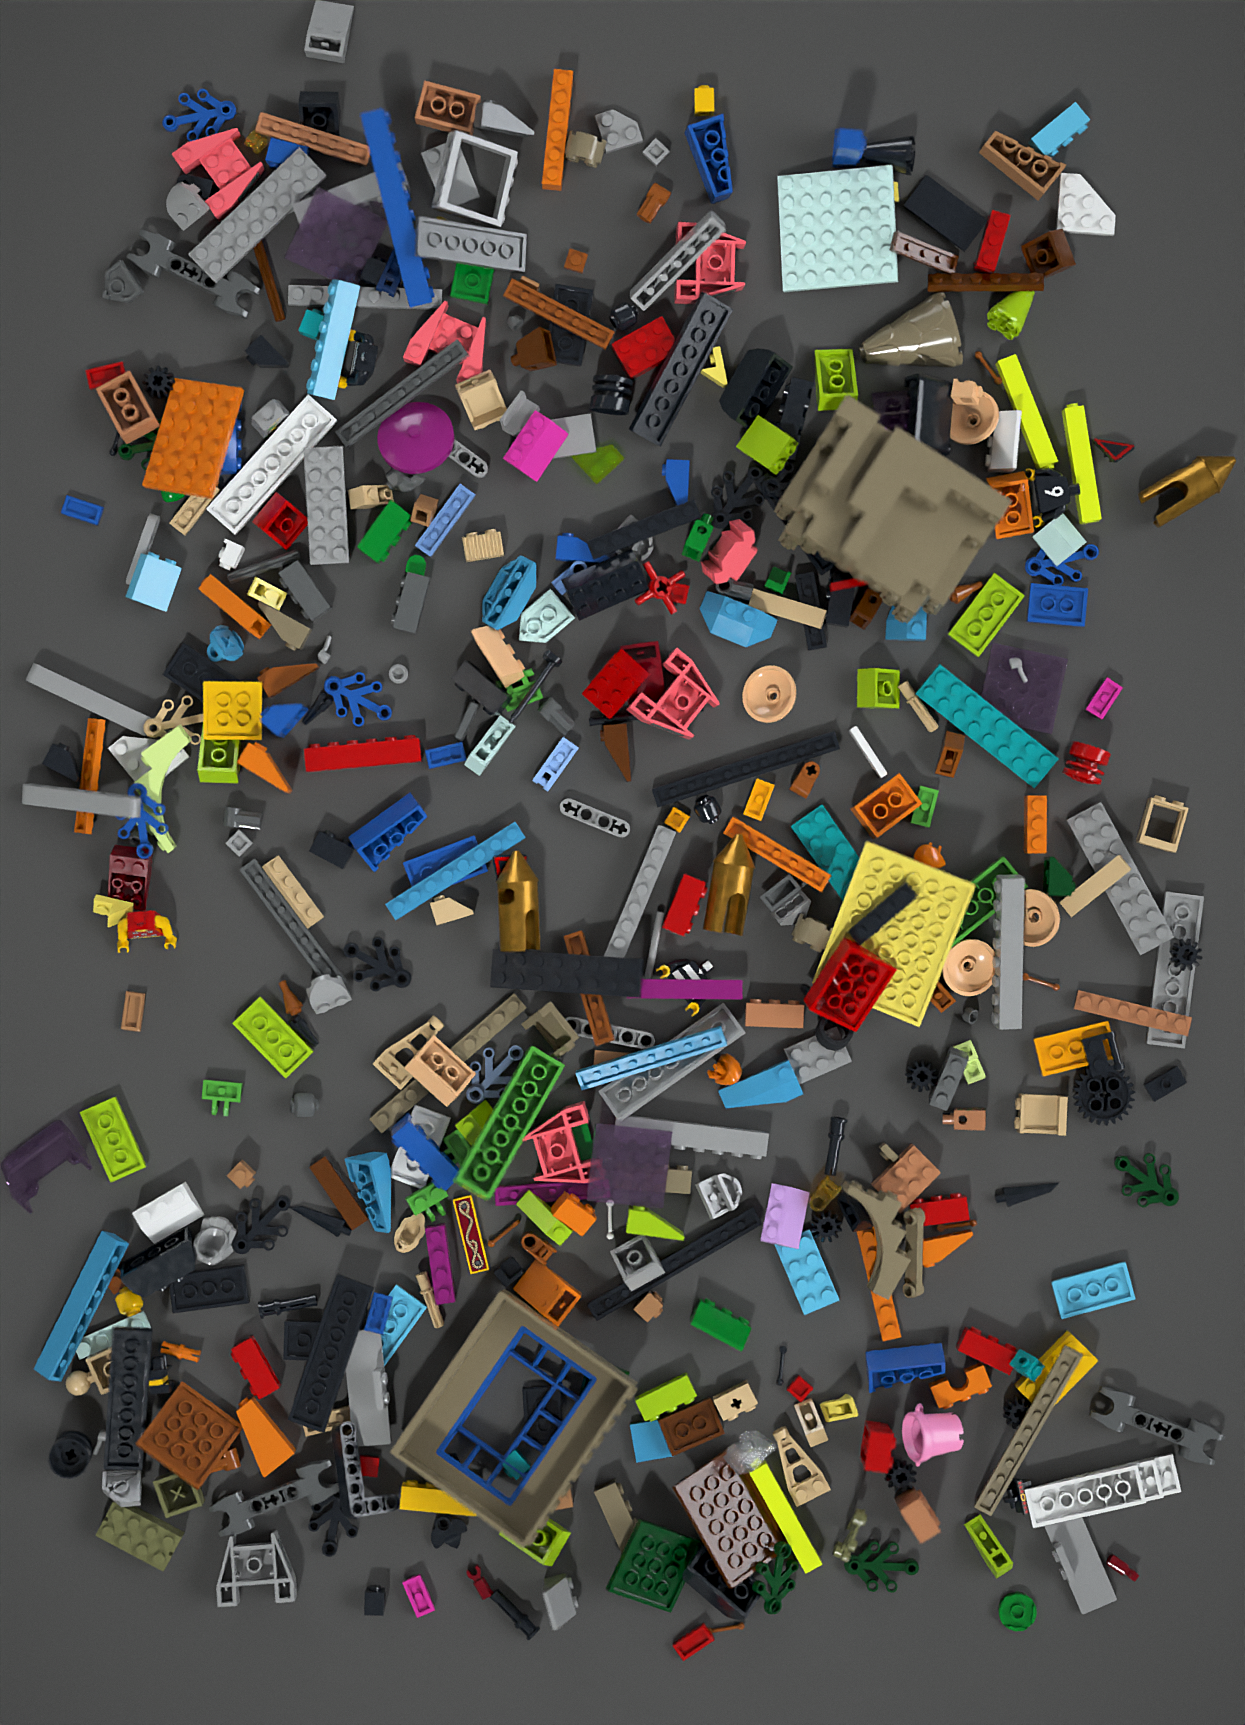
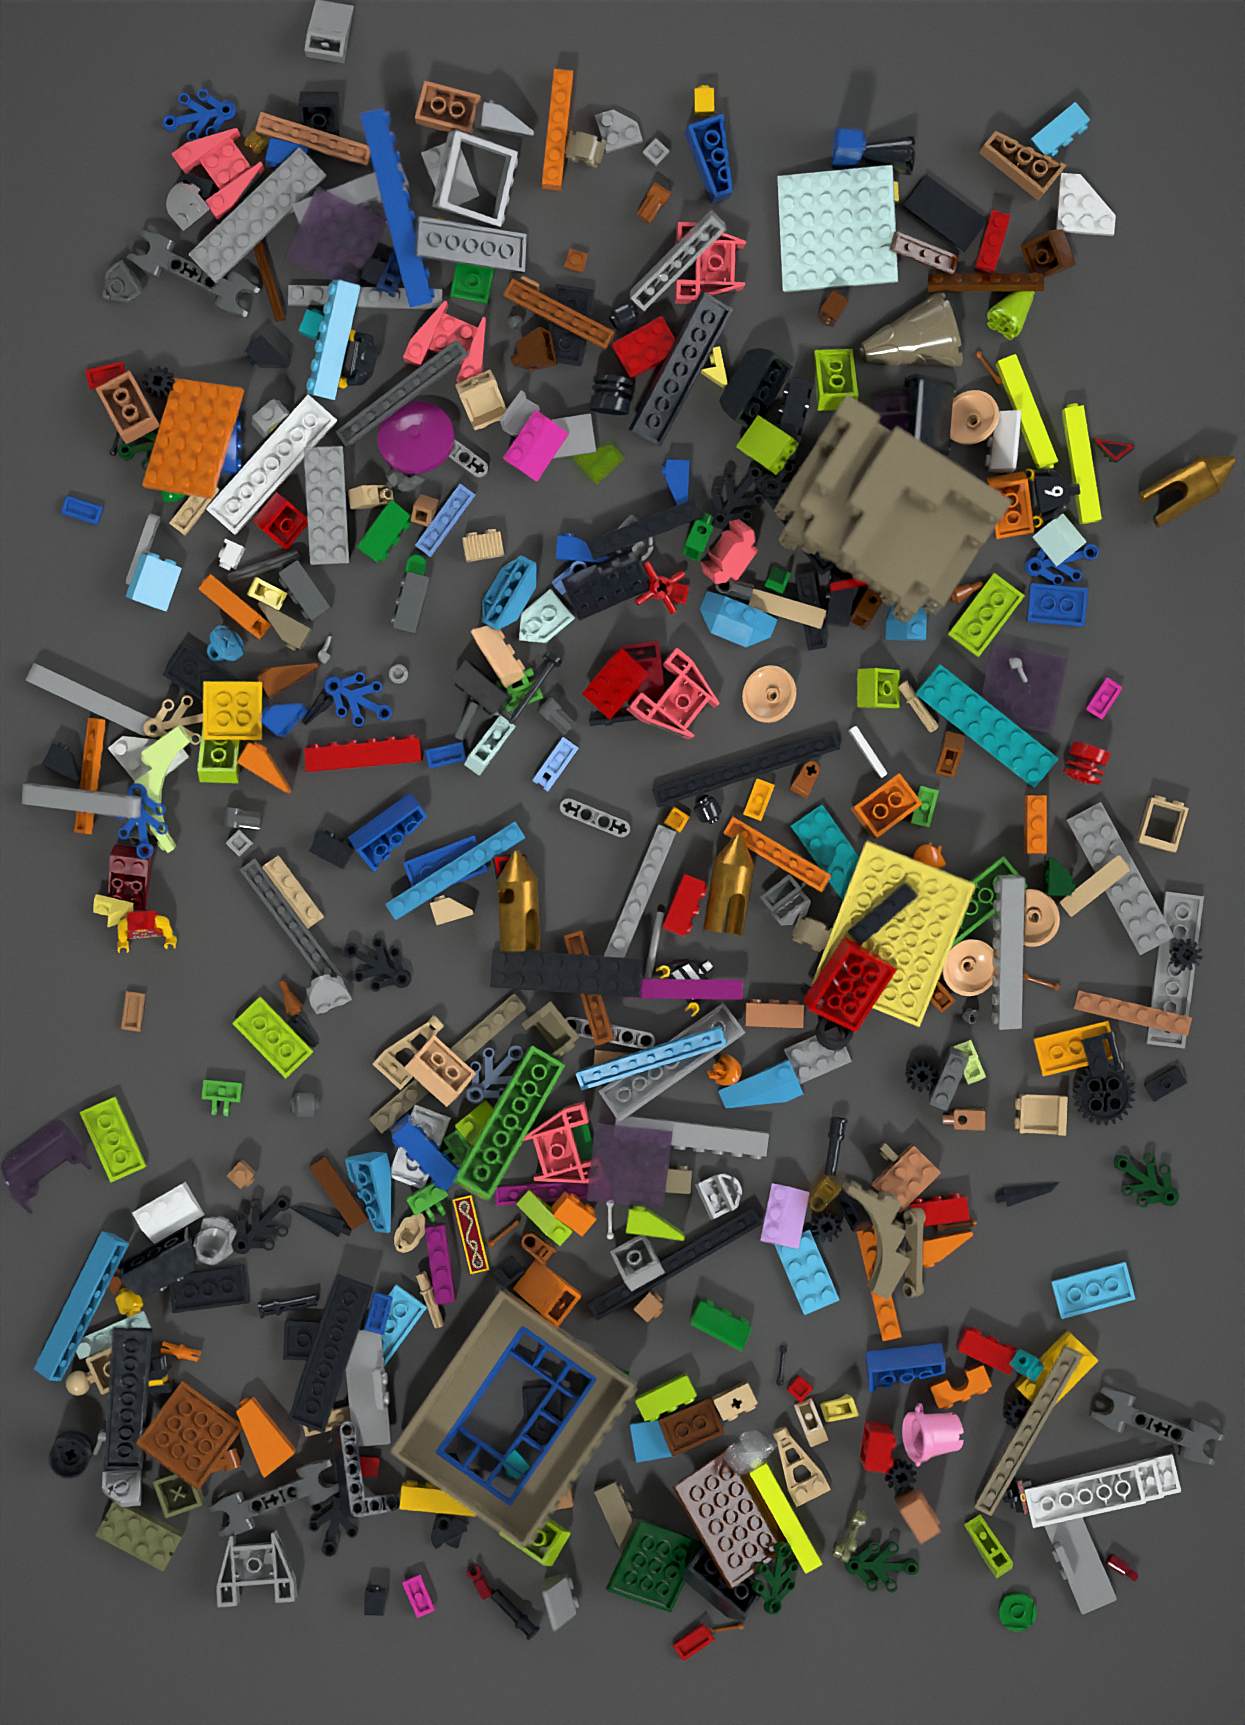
red brick [231,1335,281,1399] -> none
reddish brown slope [600,724,631,782] -> none
light nougat brick [951,379,983,405] -> none
none -> reddish brown brick [817,290,849,327]

